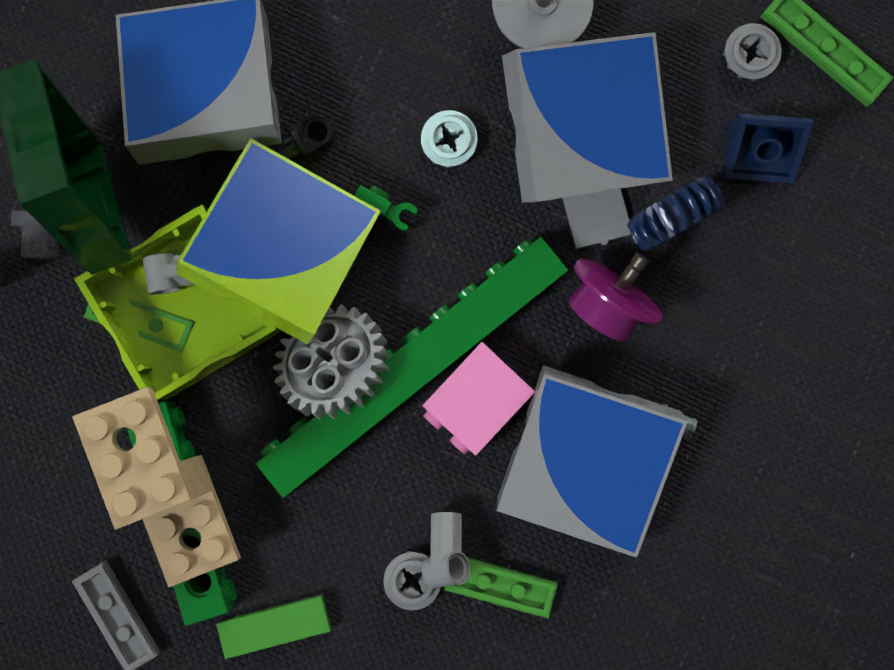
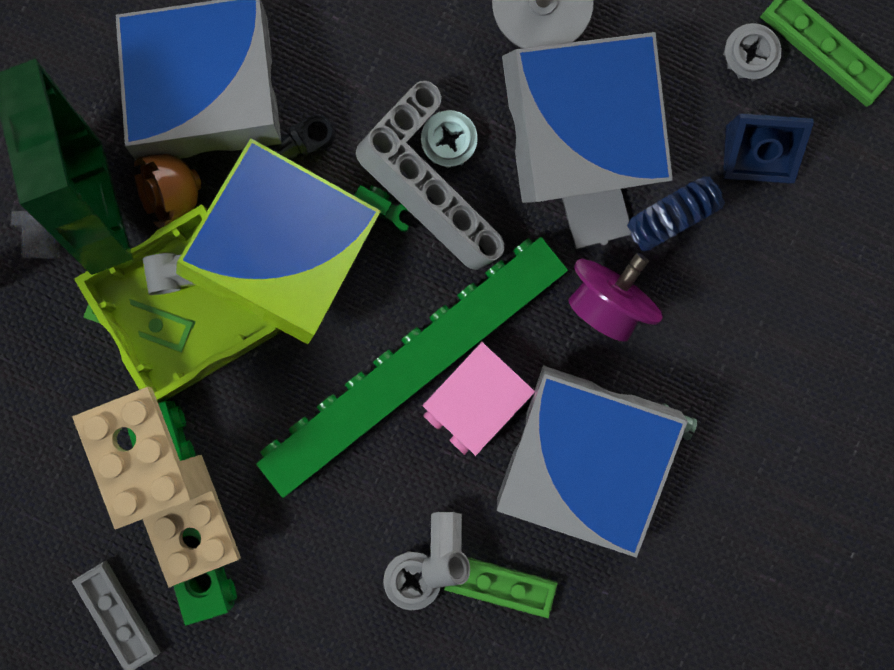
bright green tile [216,594,331,659] -> none
light grey gear [273,305,389,420] -> none
none -> dark orange cylinder [134,154,201,228]
none -> light grey beam [356,81,504,270]

